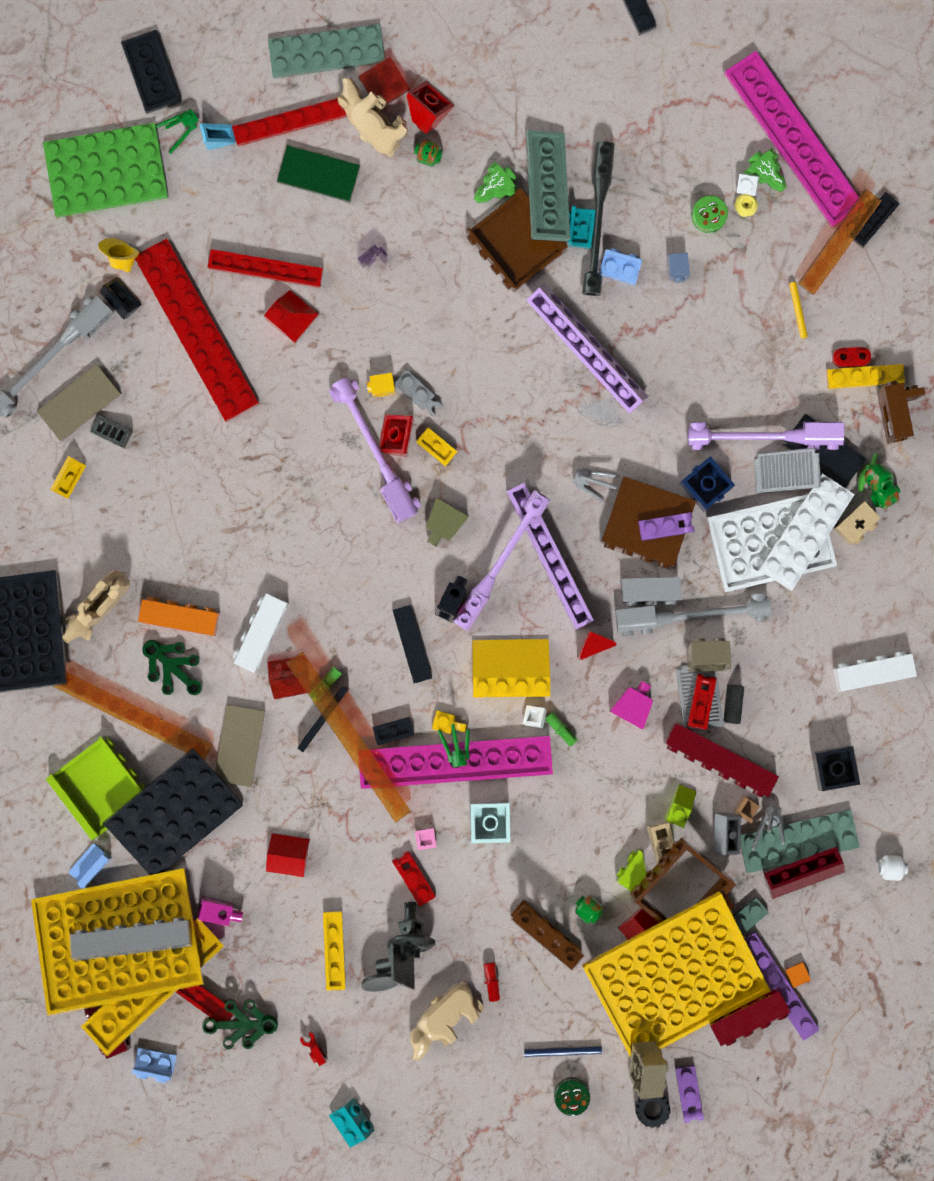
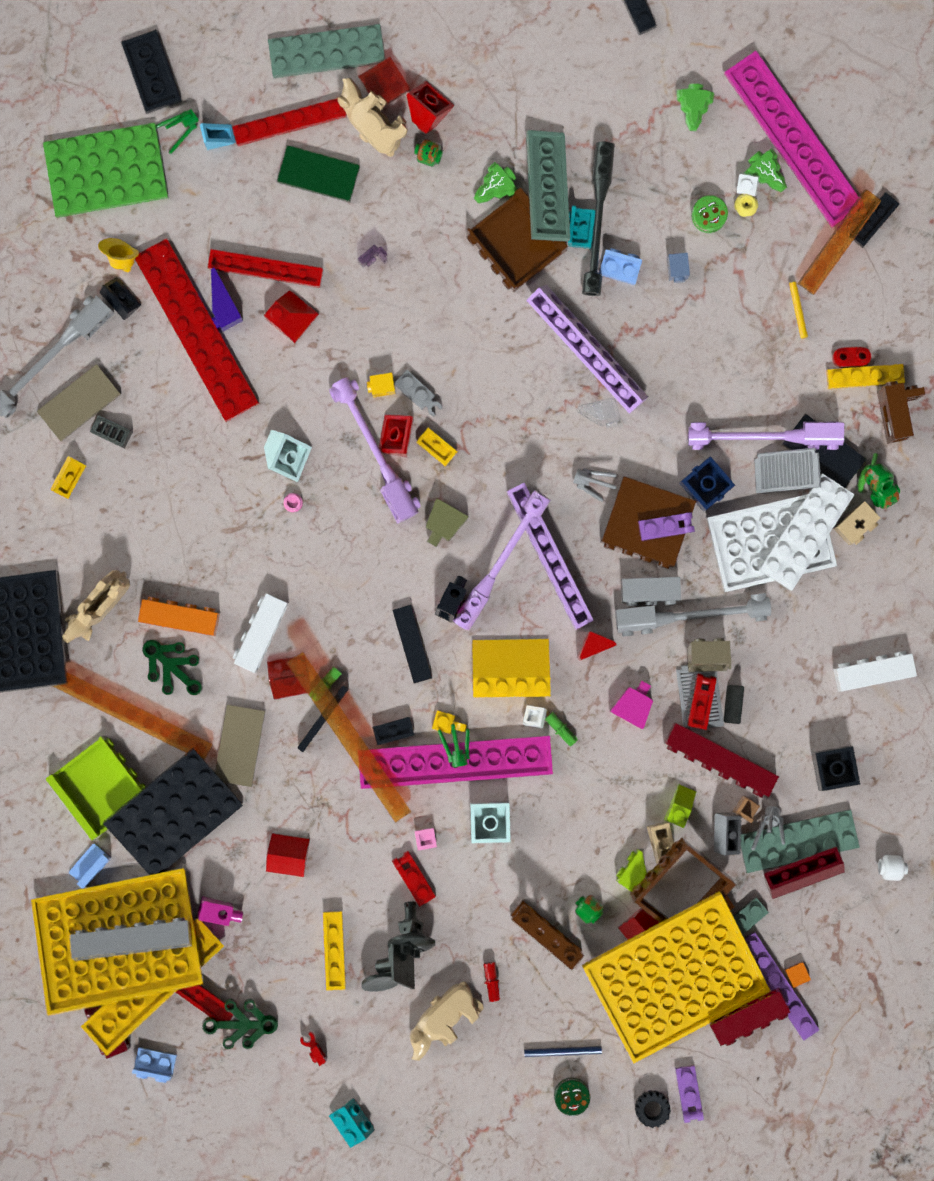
dark tan brick [629,1041,669,1099] -> none
none -> dark purple slope [211,268,243,332]
none -> light aqua slope [264,430,312,482]
none -> bright pink plate [284,493,303,512]
none -> bright green rock [677,84,715,131]

